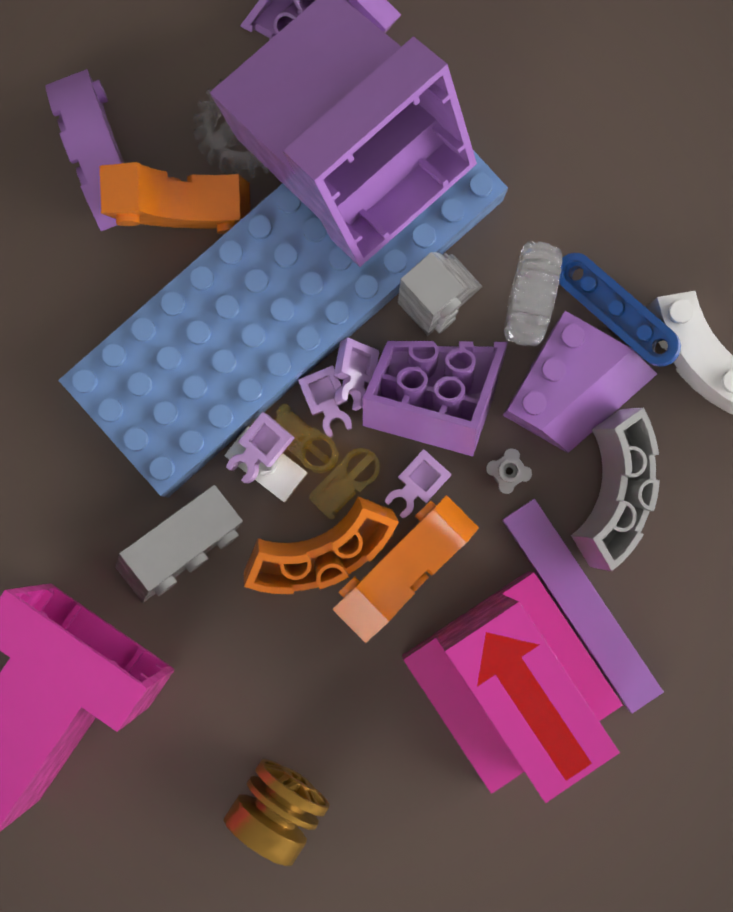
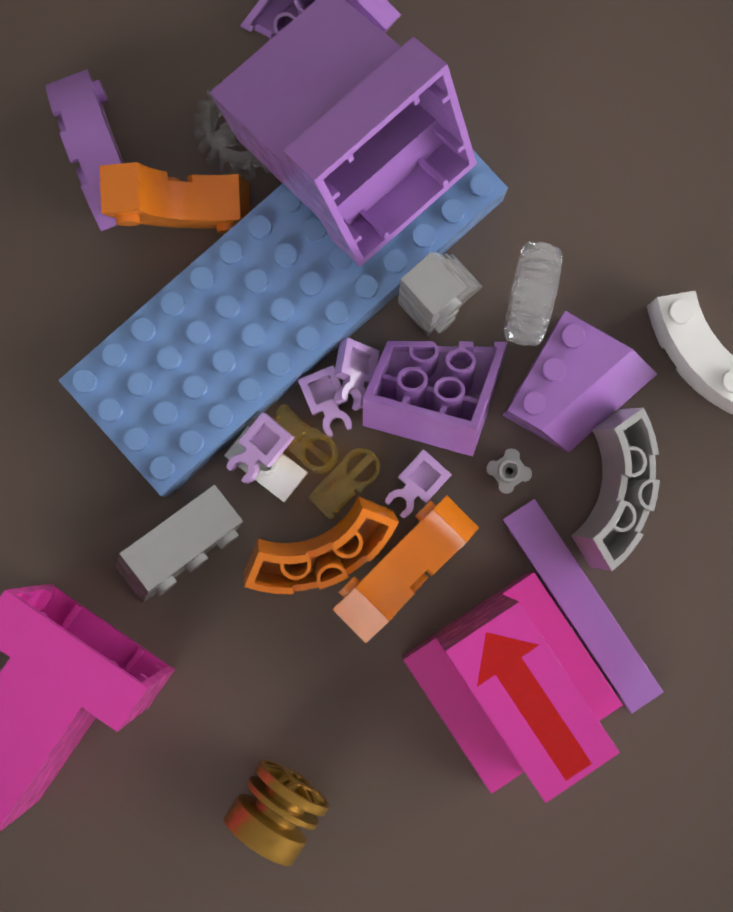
blue plate [556,253,681,367] -> none

